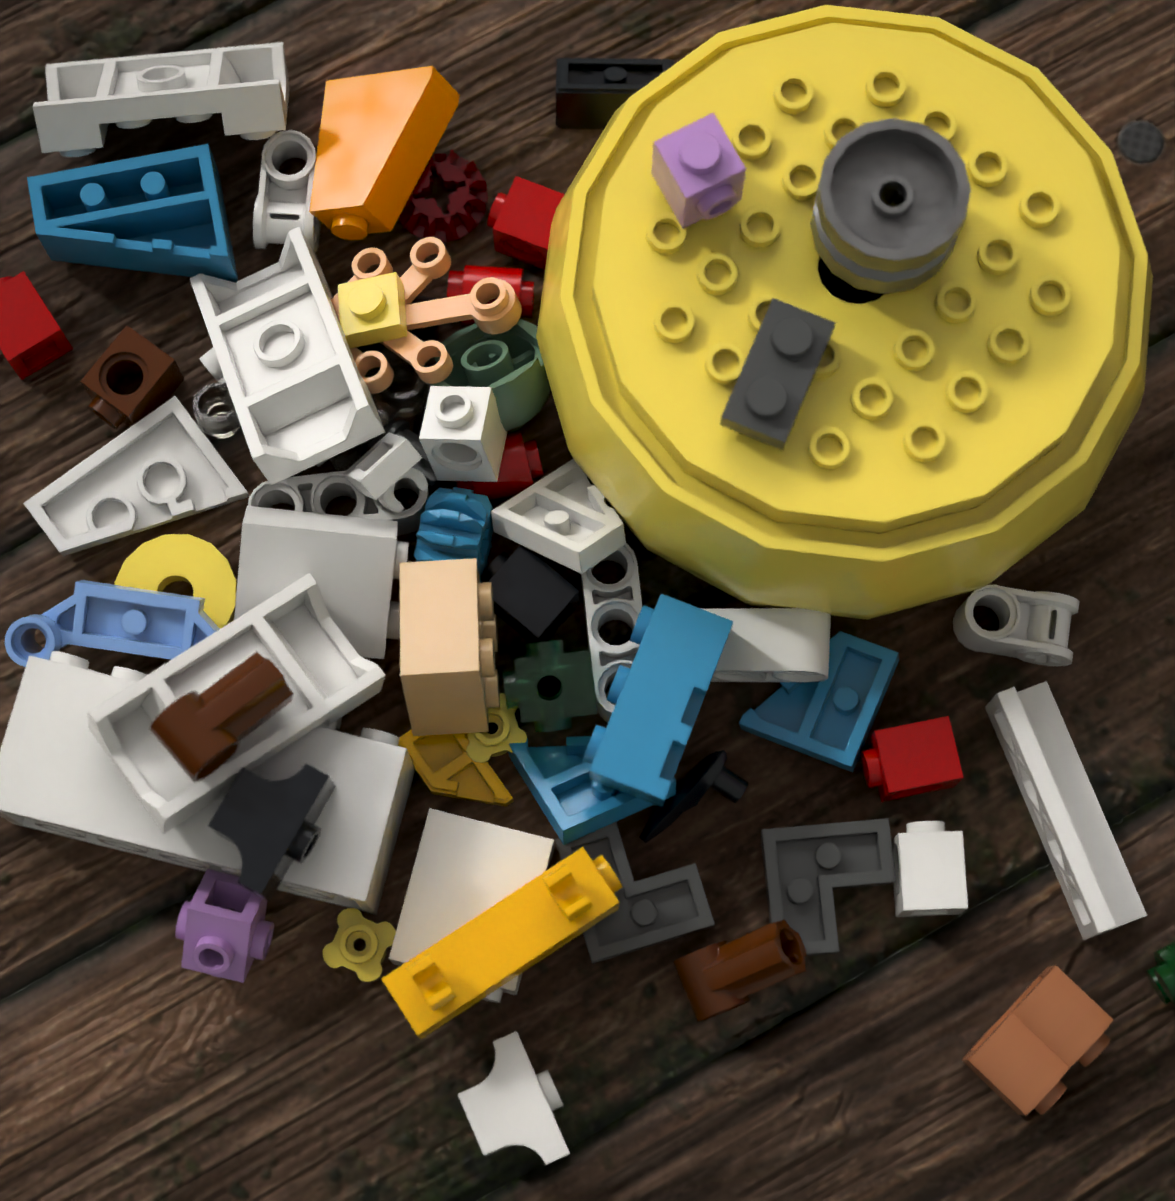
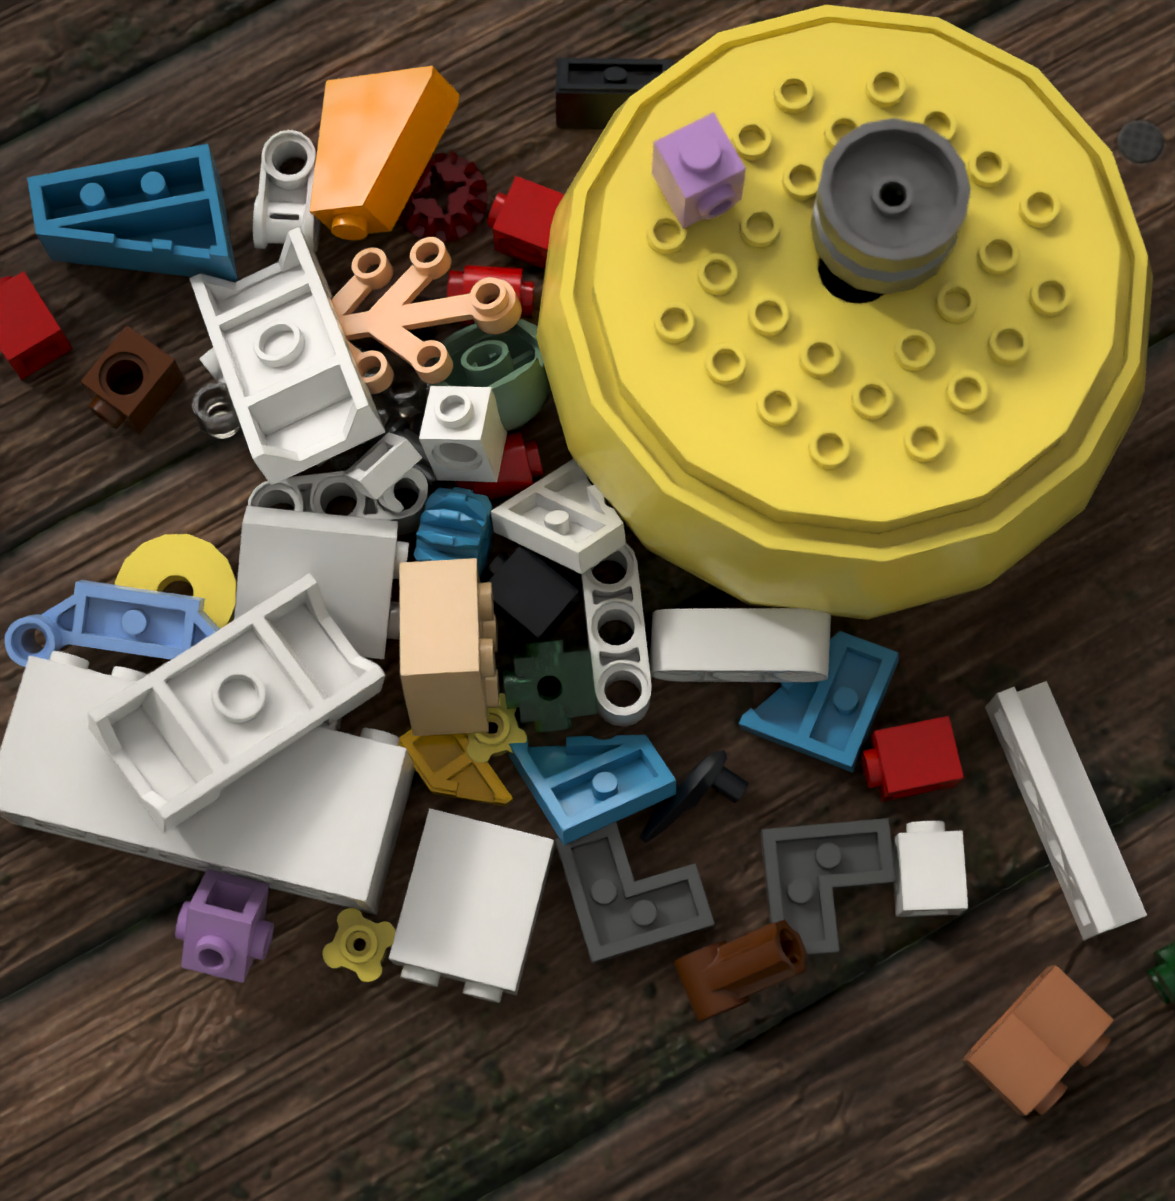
white wing [23,396,250,556] -> none
white piece [33,42,289,157] -> none
reddish brown piece [149,652,293,782] -> none
black brick [208,763,336,902] -> none
light yellow plate [338,272,407,349] -> none
yellow brick [382,847,623,1039] -> none
white brick [458,1031,570,1165] -> none
dark azure wedge [583,594,734,807] -> none
dark grey plate [720,298,836,450] -> none
white piece [953,585,1080,666] -> none

